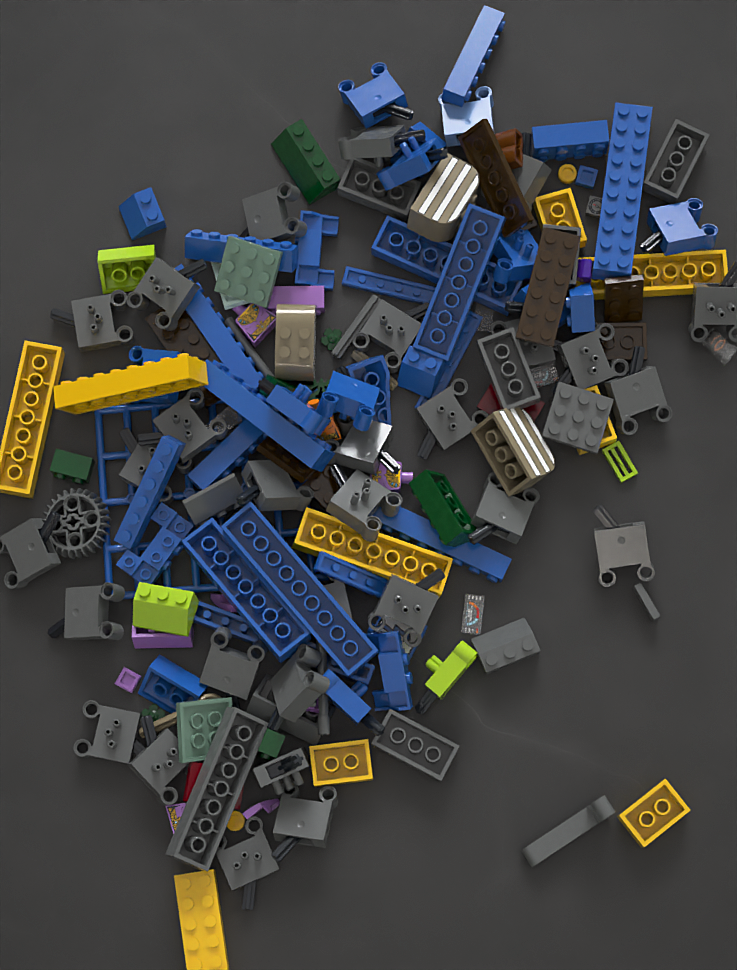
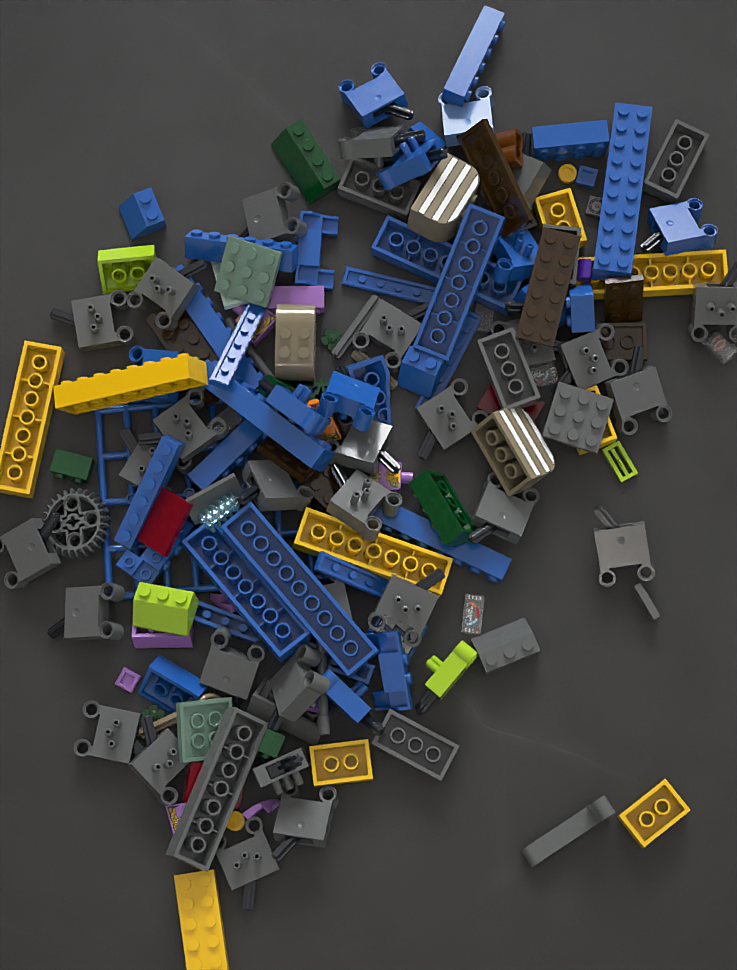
none -> dark red tile [137,487,193,557]
none -> clear light blue piece [197,492,240,533]
none -> tile [209,302,266,390]

